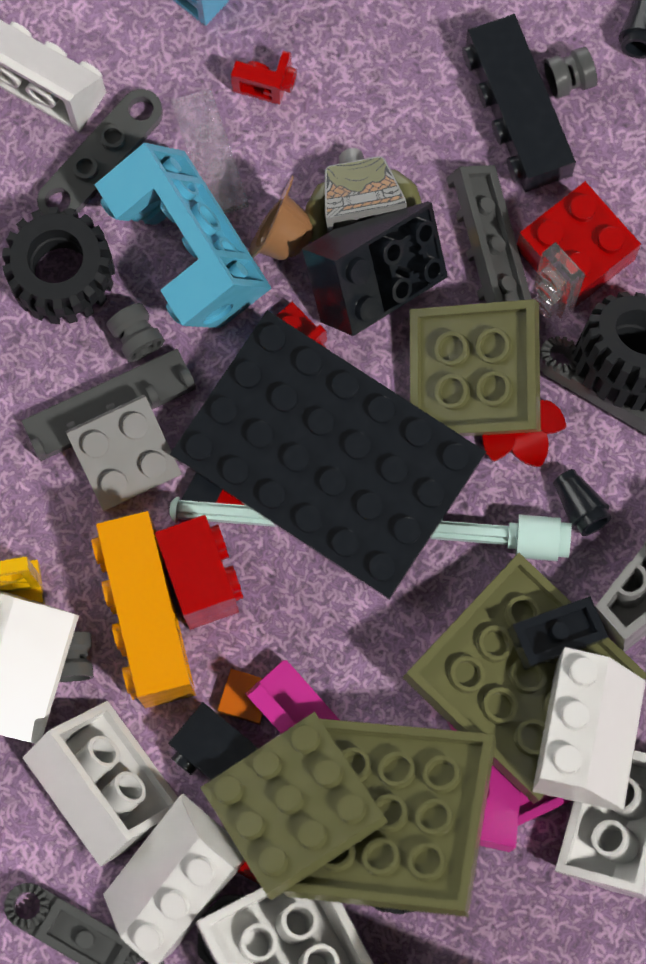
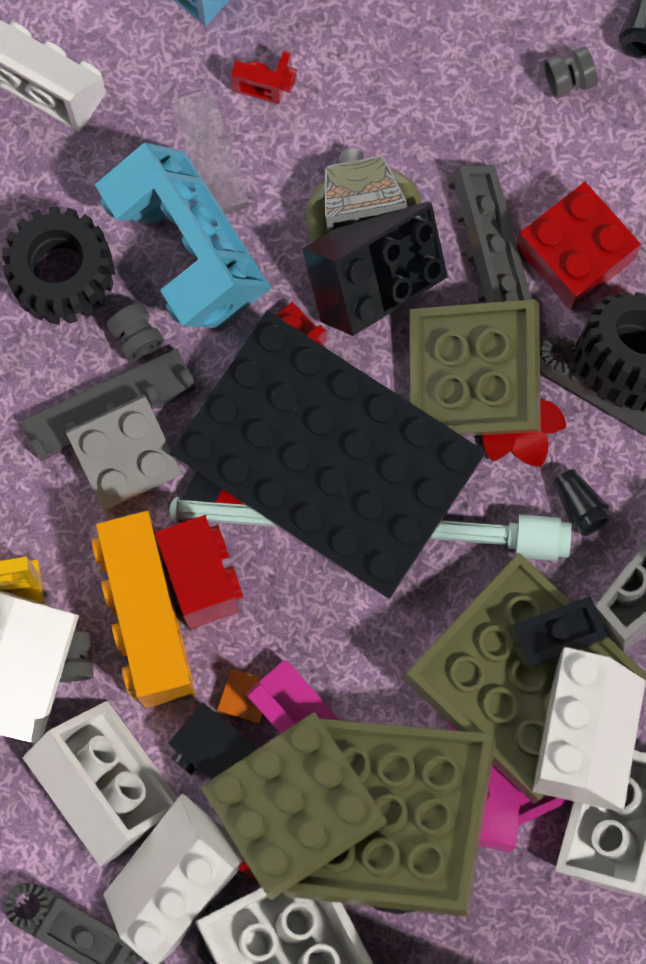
dark grey plate [37,89,163,215] -> none
medium nougat piece [249,175,313,260] -> none
black brick [462,14,576,192] -> none
clear plate [532,242,585,324] -> none

